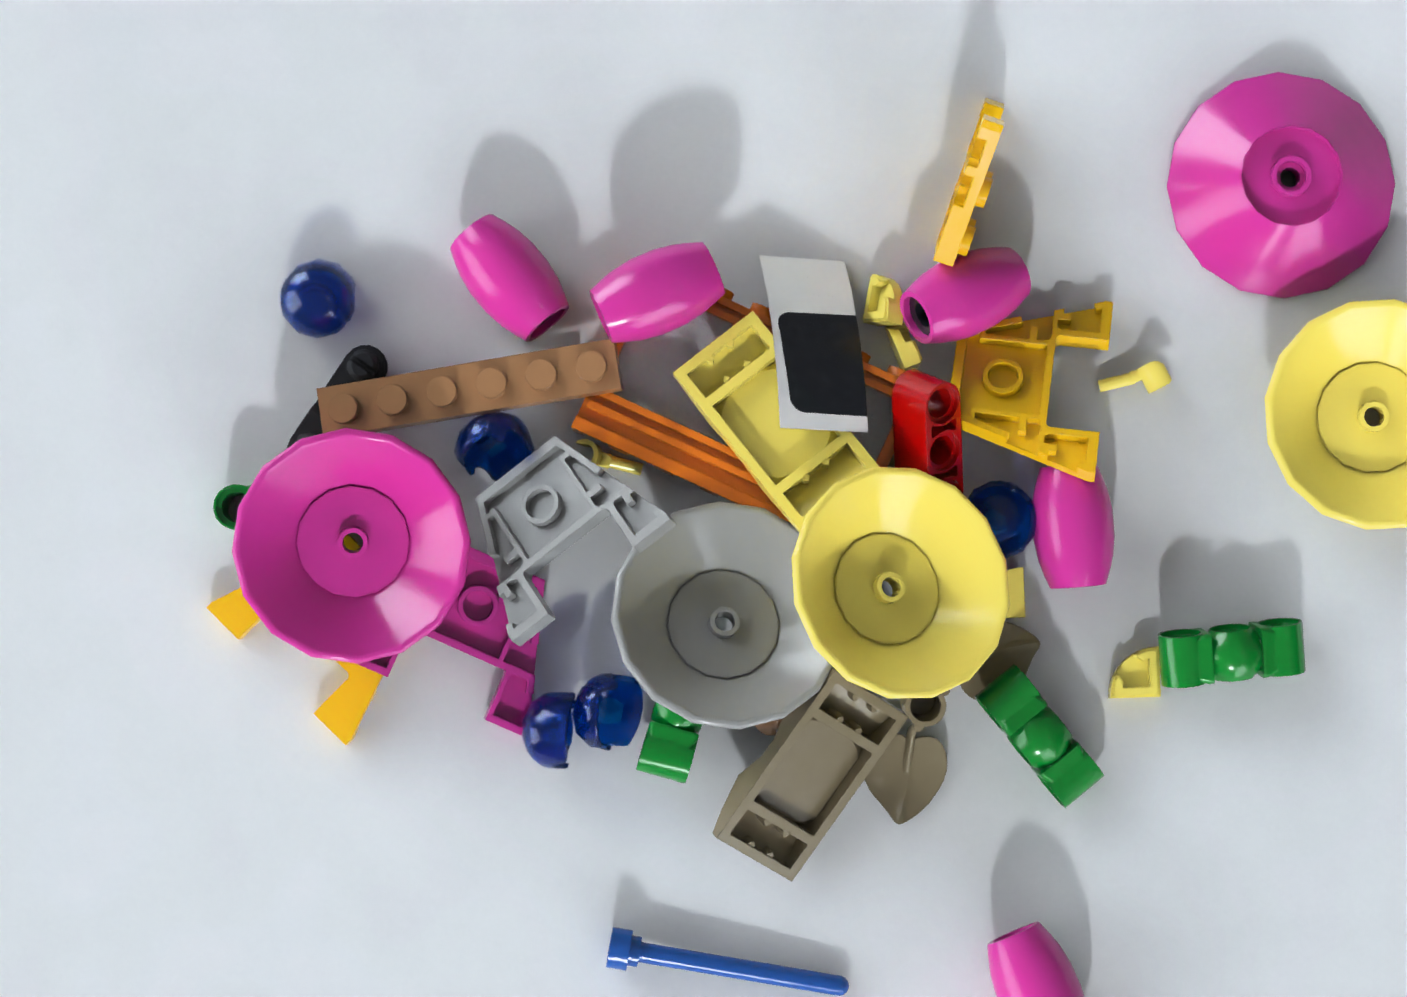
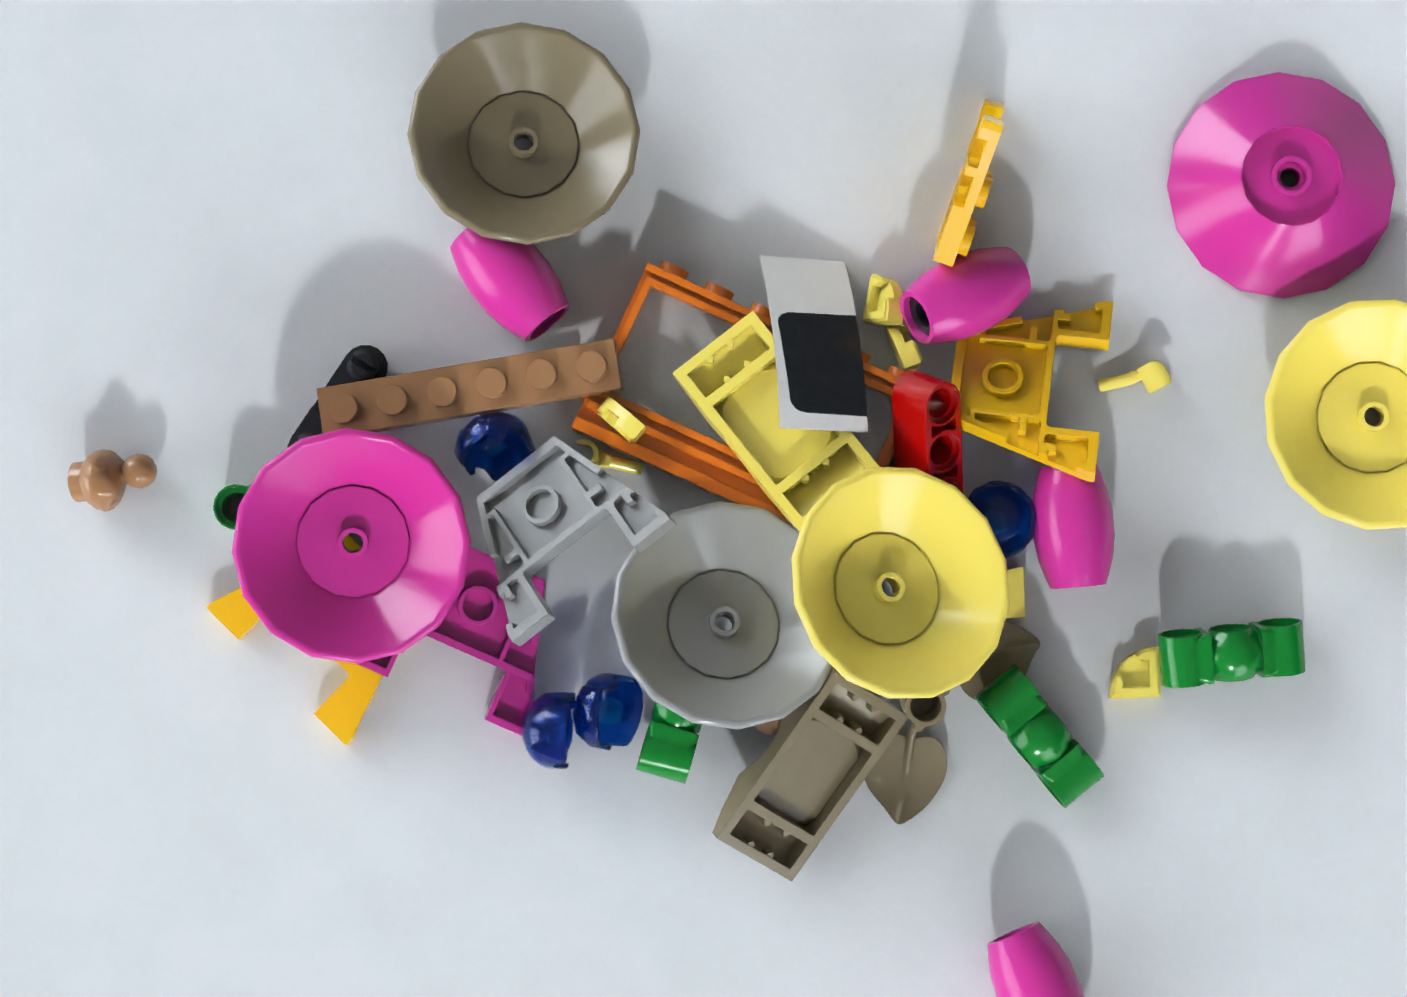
clear blue hair [280,258,356,338] -> none
dark pink piece [589,242,725,343] -> none
blue piece [606,927,849,996] -> none
none -> medium nougat animal [67,449,157,512]
none -> dark tan dish [407,22,640,245]
none -> light yellow tile [597,397,646,443]

